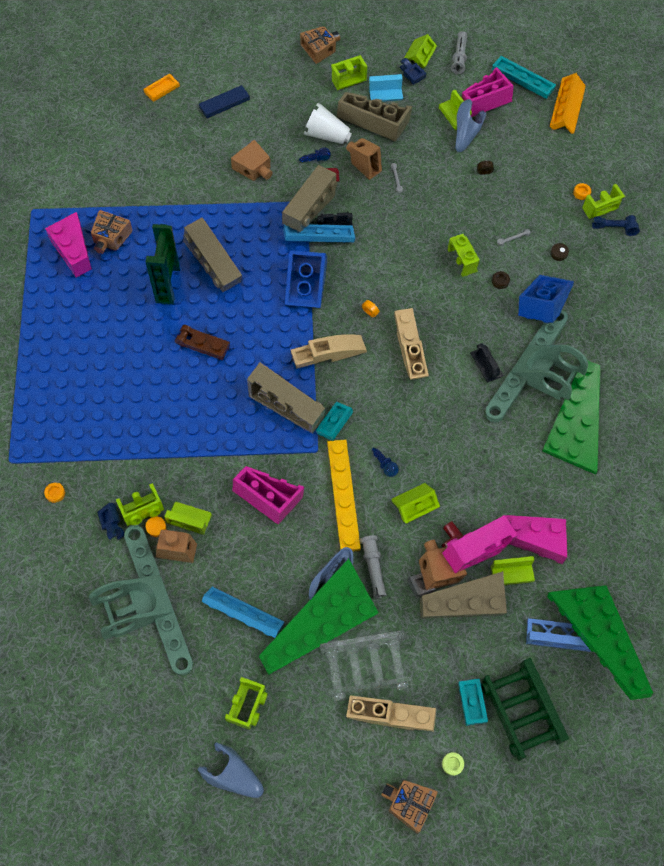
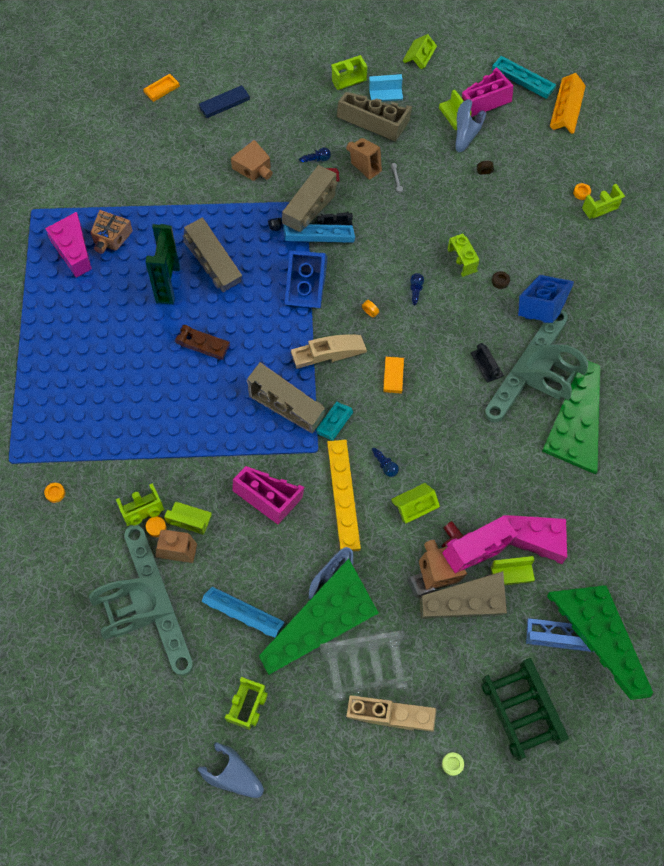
dark blue plate [97,503,124,540] -> none
medium nougat torso [300,27,340,64] -> none
white cone [304,103,352,144] -> none
light grey pin [360,535,387,599] -> none
torso [381,780,438,834] -> none
tan slope [394,308,429,380] -> none
dark blue plate [399,58,427,85] -> none
light grey pin [451,31,468,74] -> none
teal plate [458,679,488,726] -> none
light grey hinge [497,229,531,246] -> none
dark brown tile [550,243,569,261] -> none
dark blue brick [592,215,640,236] -> none
none -> black hinge [268,218,282,231]
none -> light orange tile [383,357,404,394]
none -> clear blue bar [410,273,424,305]

